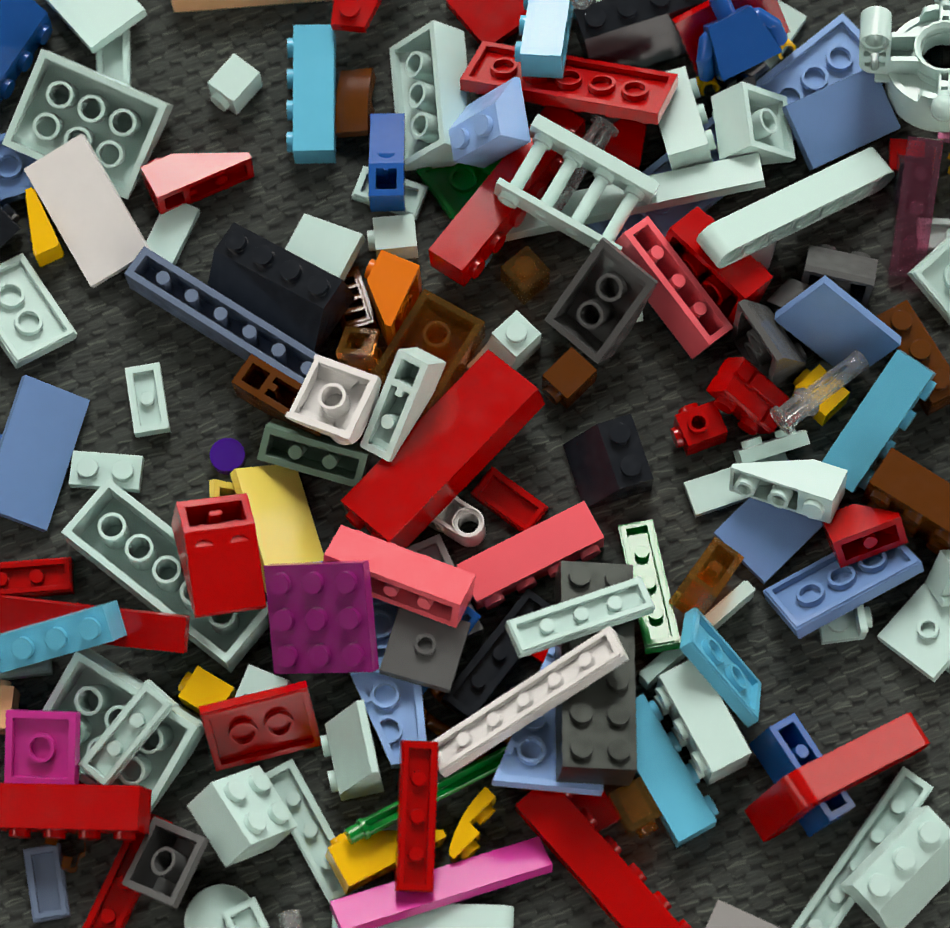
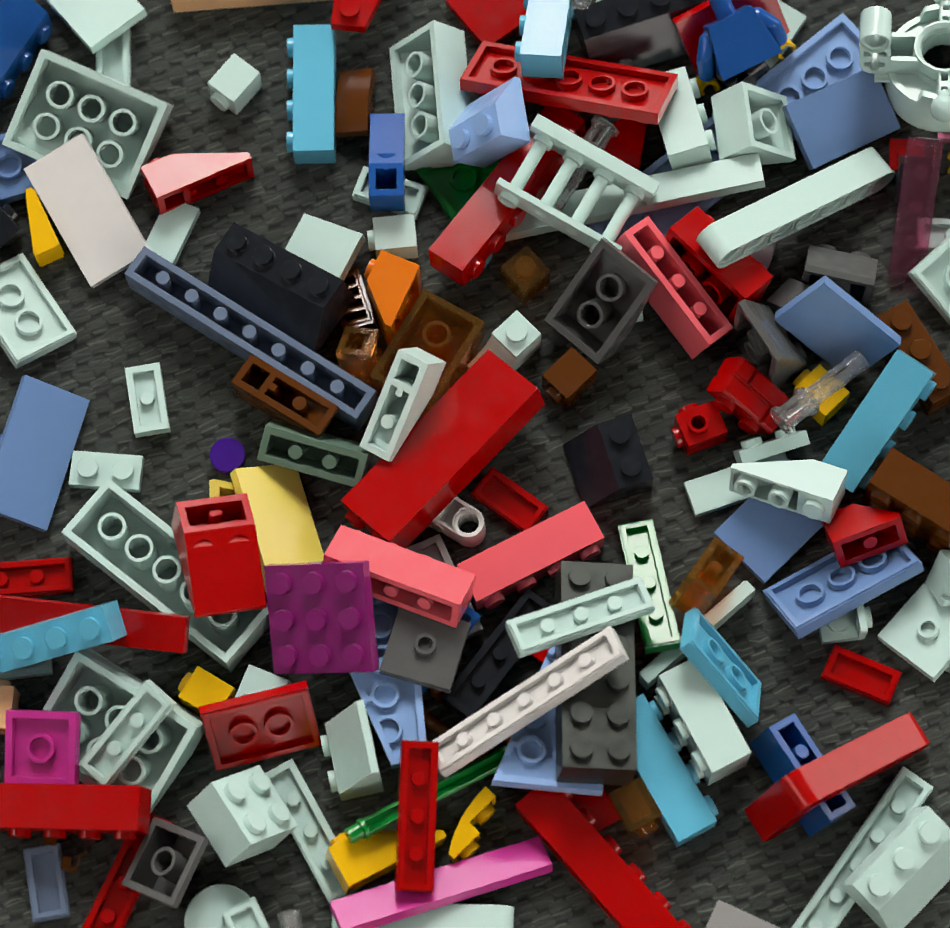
white slope [285,354,382,445] -> none
none -> red tile [820,644,902,707]

